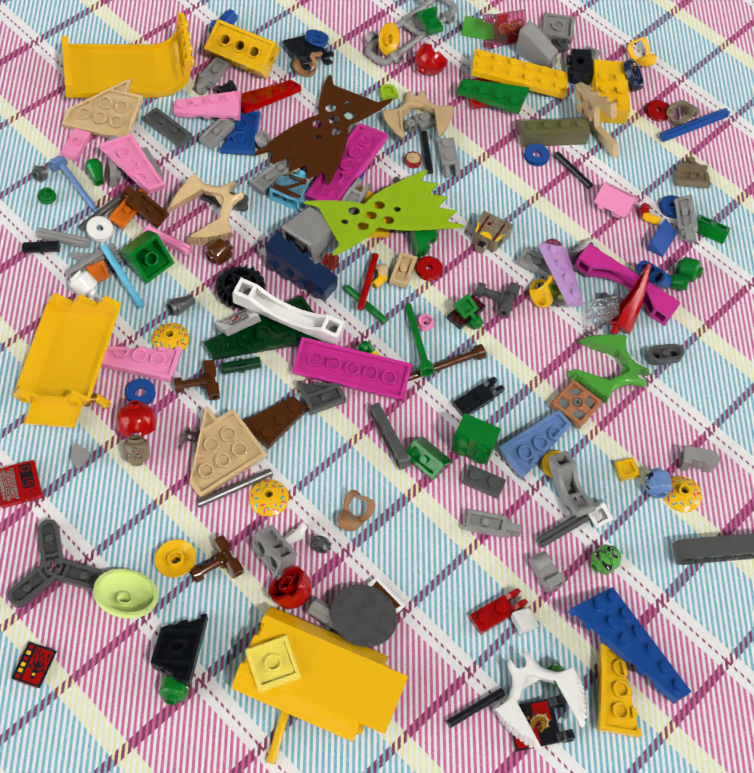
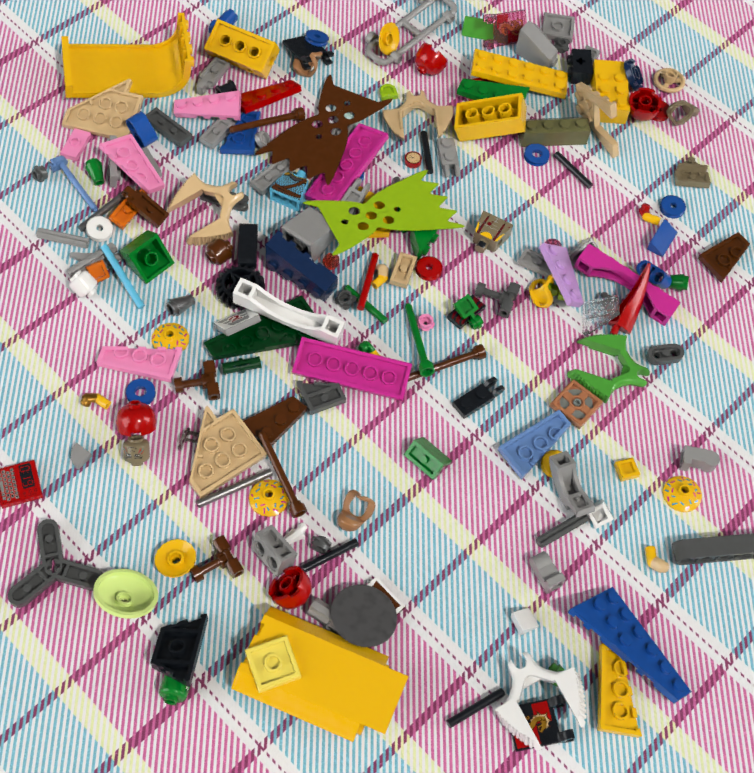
piece [11,642,57,688] -> none
yellow panel [12,293,122,428] -> none
black axle [22,240,60,254] -> none
green plate [38,187,57,204] -> none
bright pink axle [143,225,192,255] -> none
yellow bar [266,711,289,764] -> none
dark grey beam [368,402,410,470] -> none
light grey plate [403,111,436,133] -> none
green slope [415,6,443,35] -> none
green brick [451,413,501,465] -> none
dark grey plate [461,464,506,499] -> none
light grey hinge [464,509,522,538] -> none
red hinge [469,588,529,635] -> none
bright green head [590,544,622,575] -> none
bright pink slope [594,183,639,219] -> none
yellow piece [627,37,657,67] -> none
medium blue head [644,468,673,499] -> none
blue axle [659,108,730,142] -> none
light grey hinge [674,194,698,244] -> none
green head [675,257,704,282] -> none
green slope [696,215,731,244] -> none
none -> blue beam [126,111,158,148]
none -> reddish brown piece [229,107,305,133]
none -> black beam [238,223,258,269]
none -> reddish brown piece [258,431,307,518]
none -> black bar [301,538,359,572]
none -> dark grey plate [335,290,357,310]
none -> yellow brick [454,93,527,142]
none -> red cylinder [629,88,662,121]
none -> arm [645,546,669,573]
none -> tan piece [653,68,685,93]
none -> reddish brown wing [698,232,750,283]

